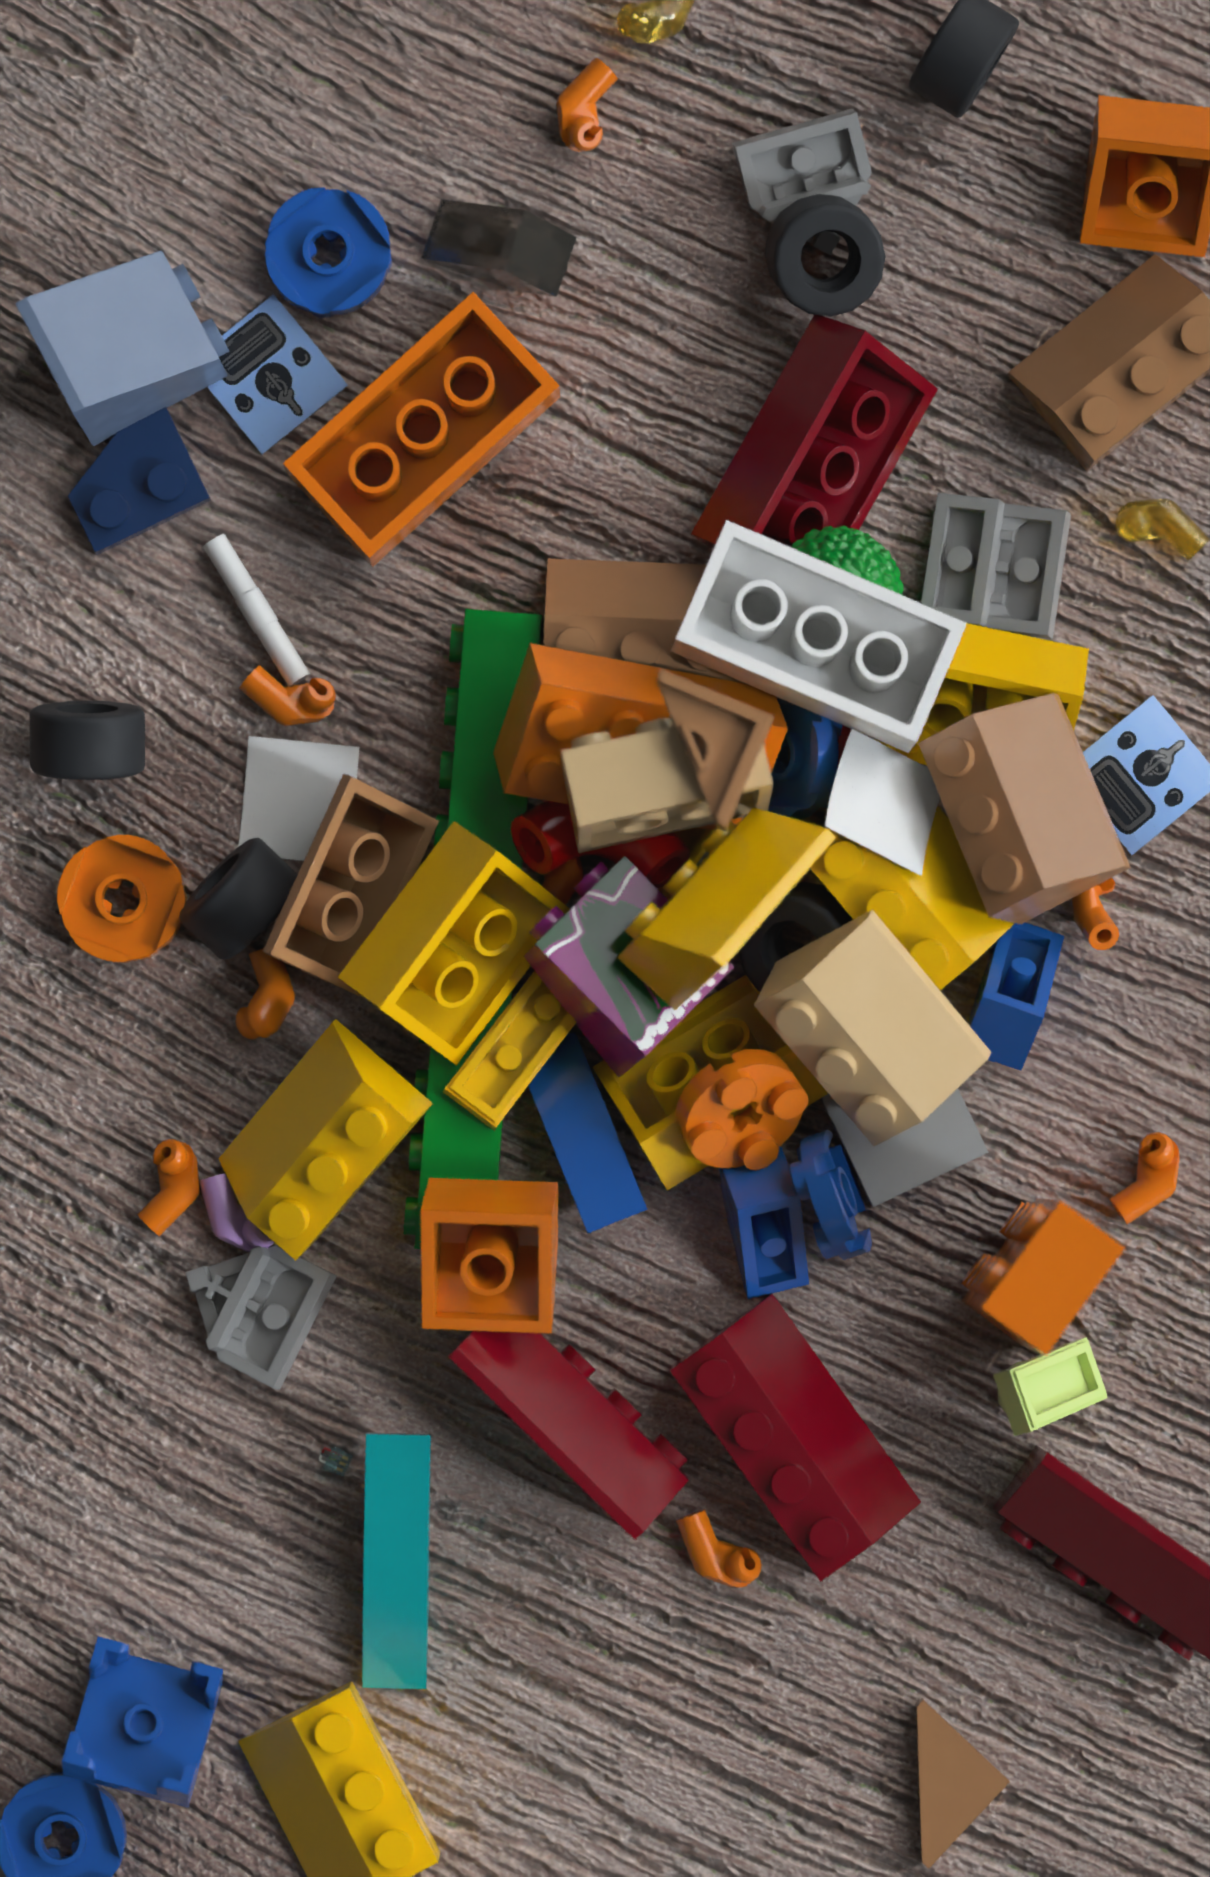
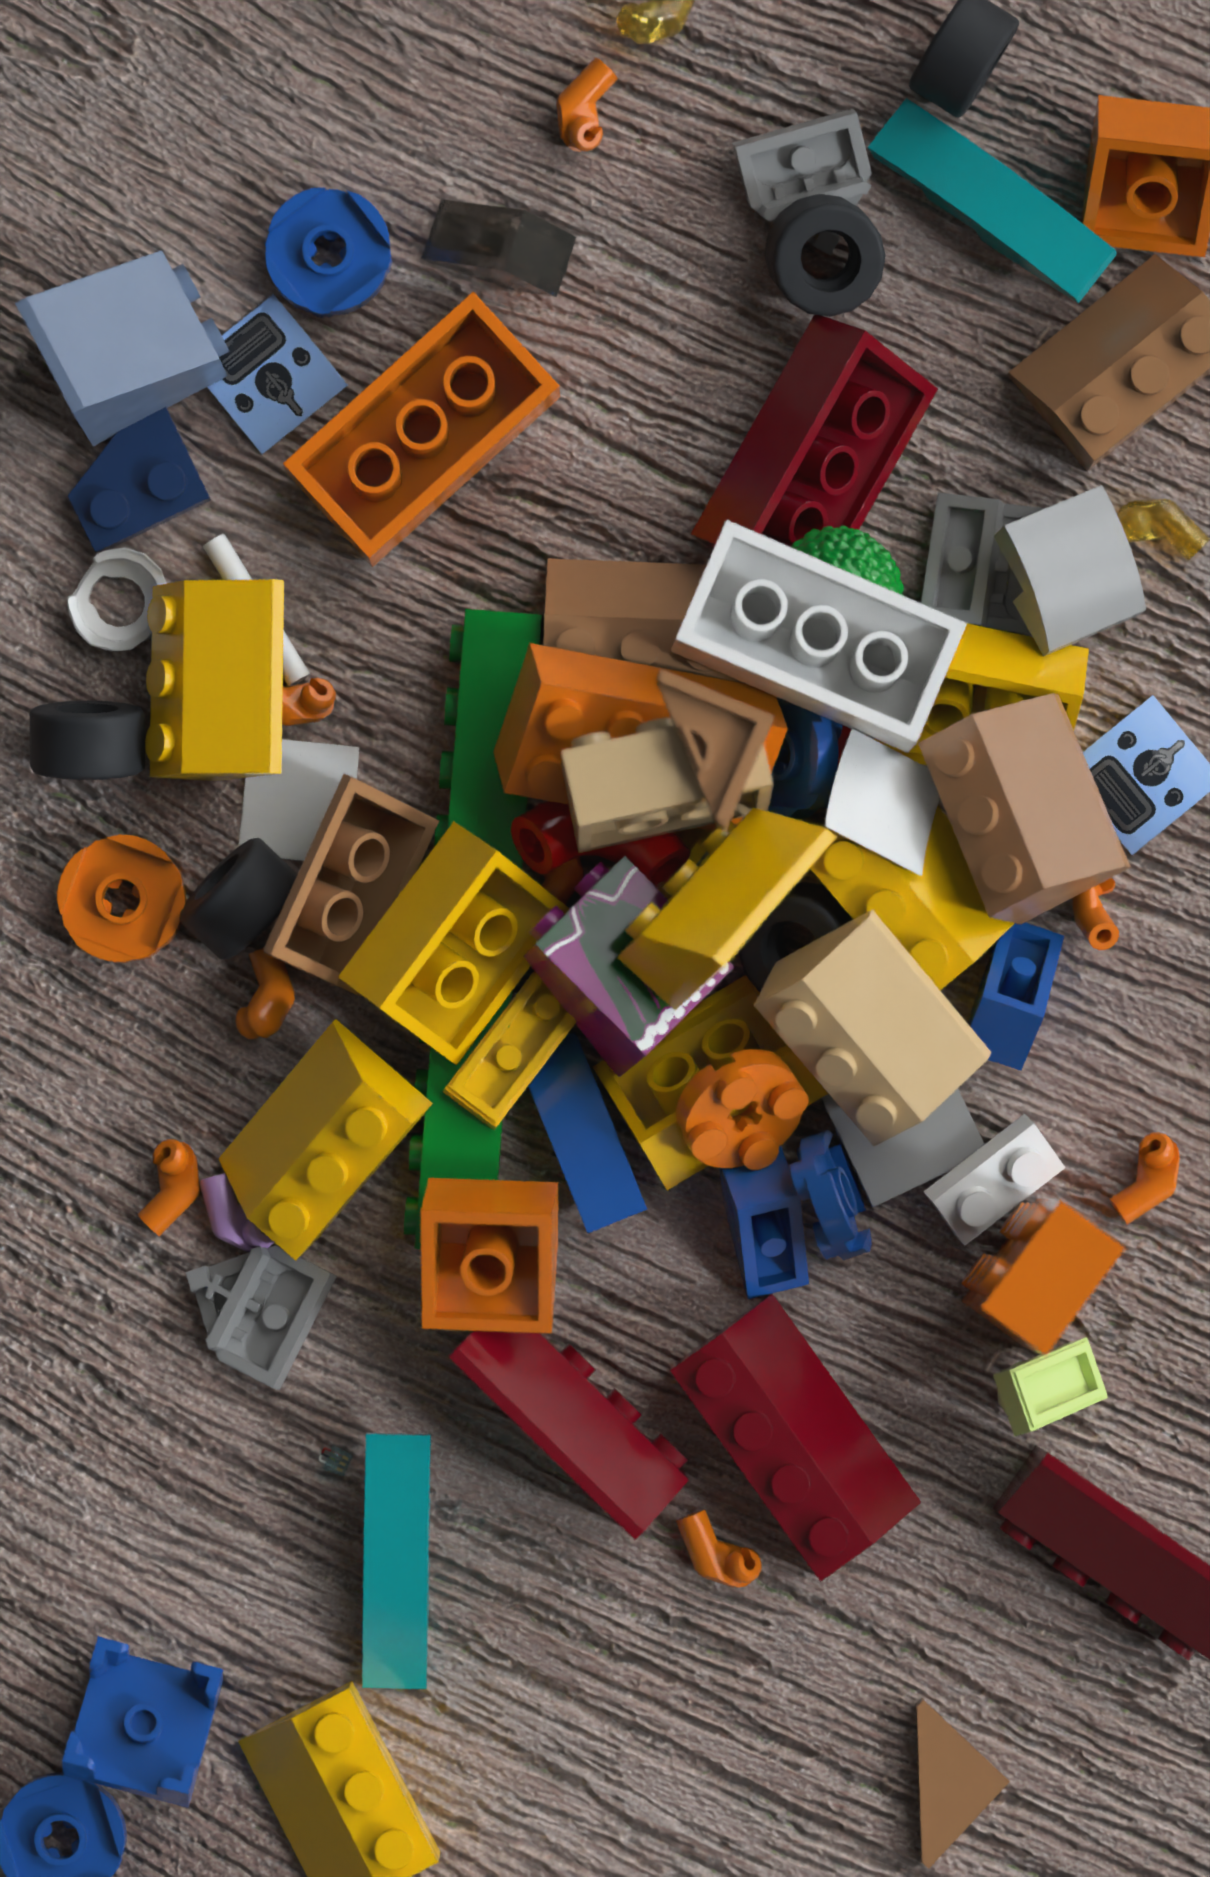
none -> white piece [67,548,167,651]
none -> yellow slope [145,579,284,781]
none -> teal slope [868,98,1117,304]
none -> white plate [924,1114,1065,1246]
none -> light grey slope [993,485,1146,656]

